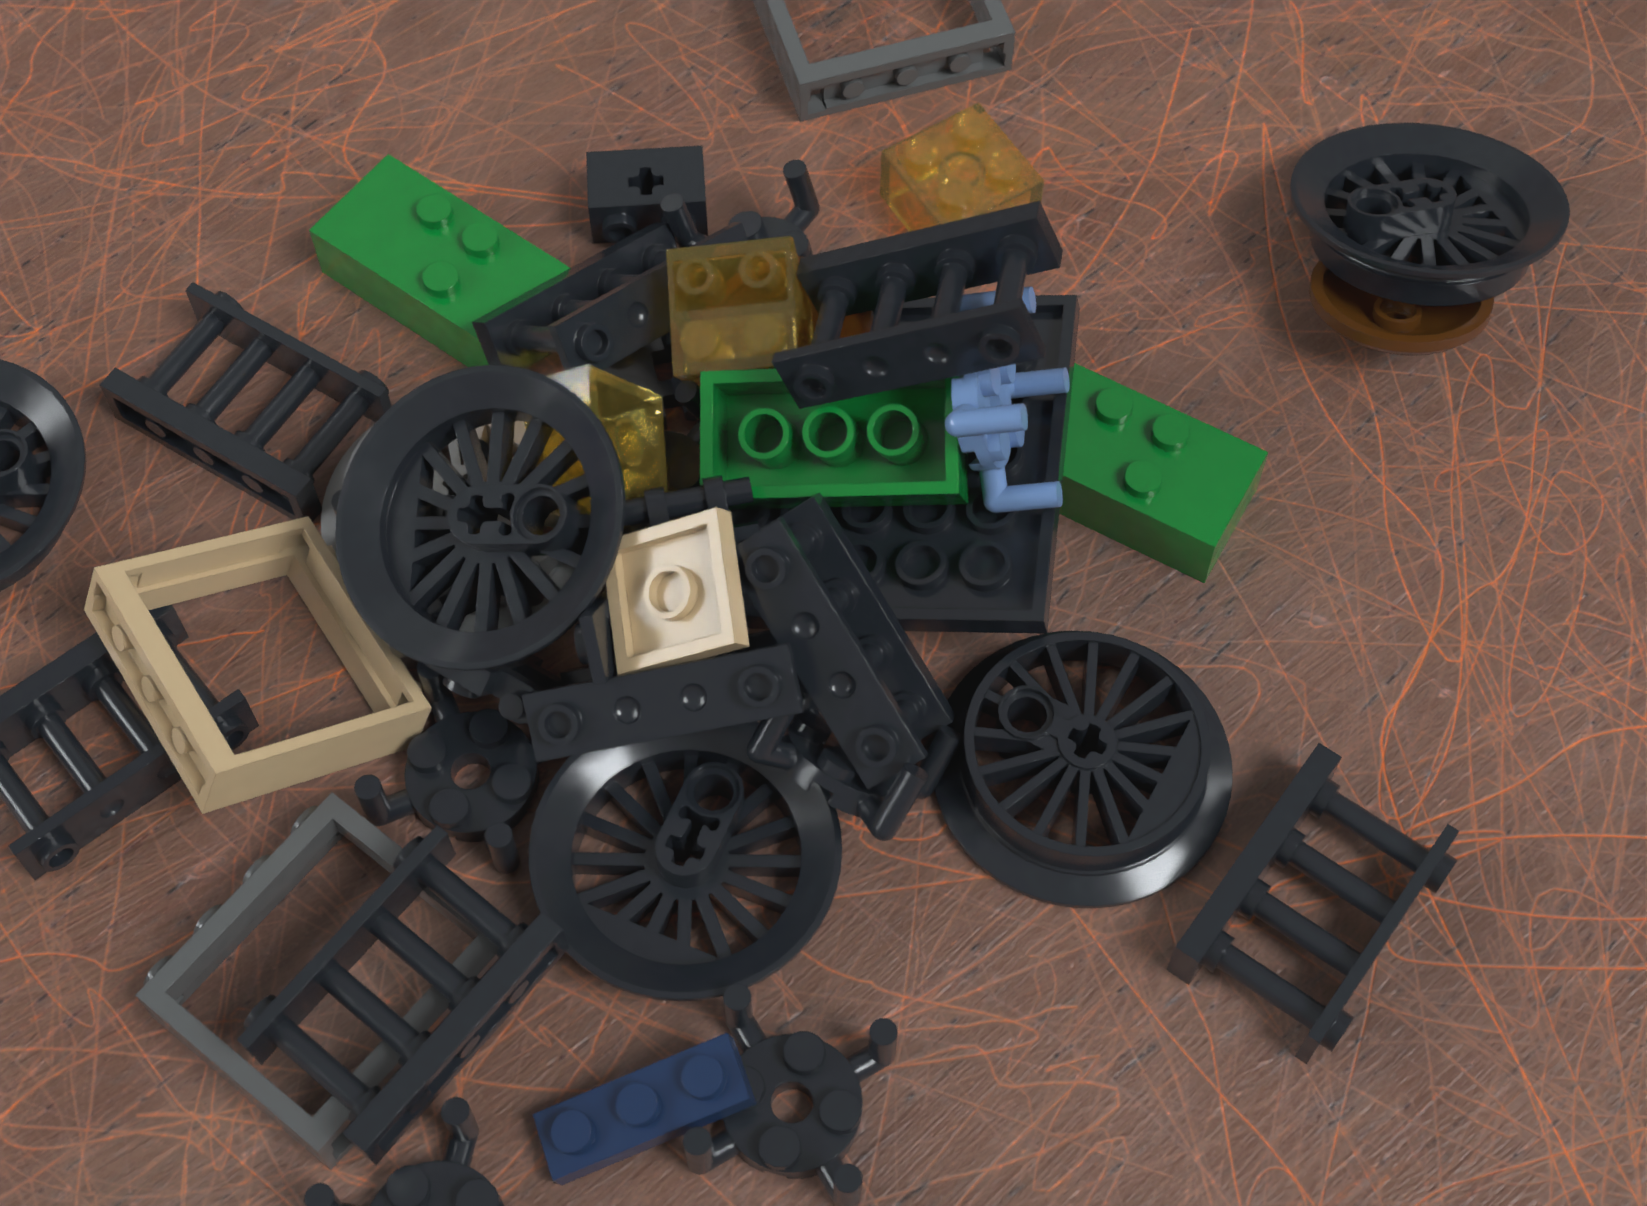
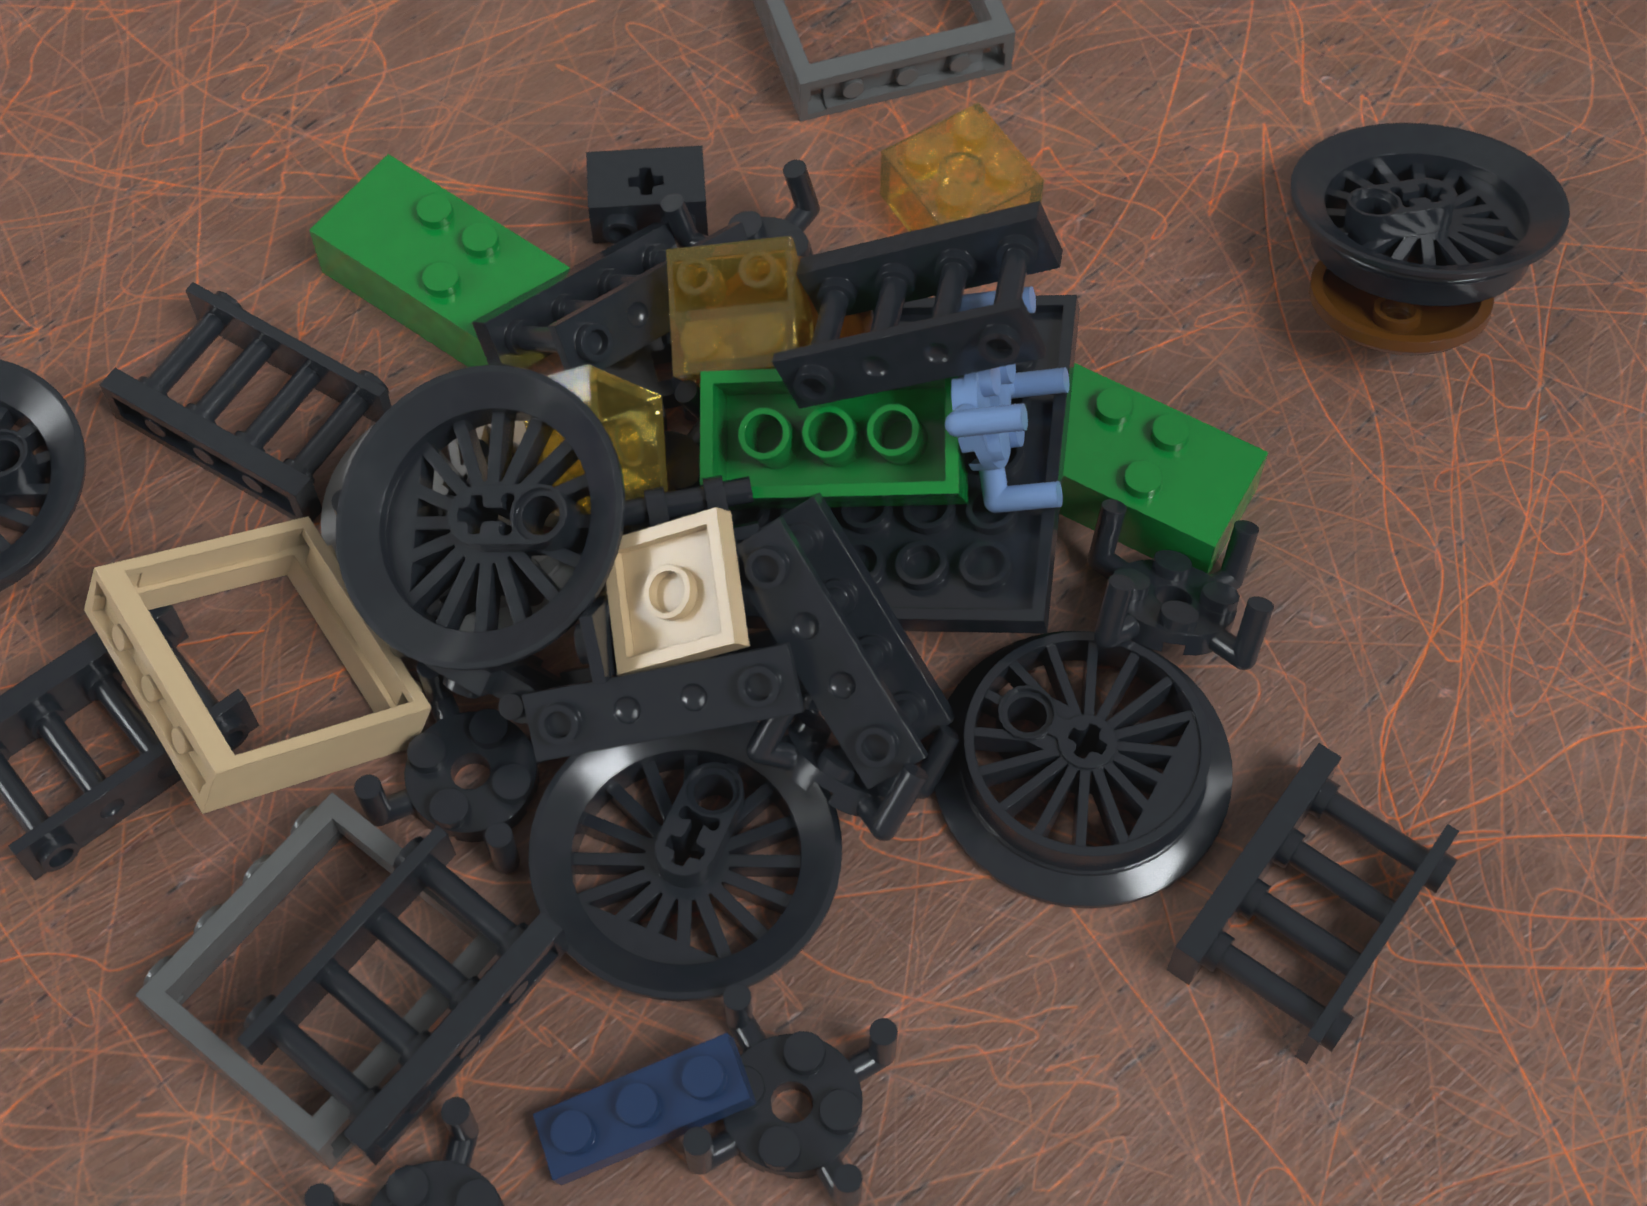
none -> black plate [1088,499,1274,670]

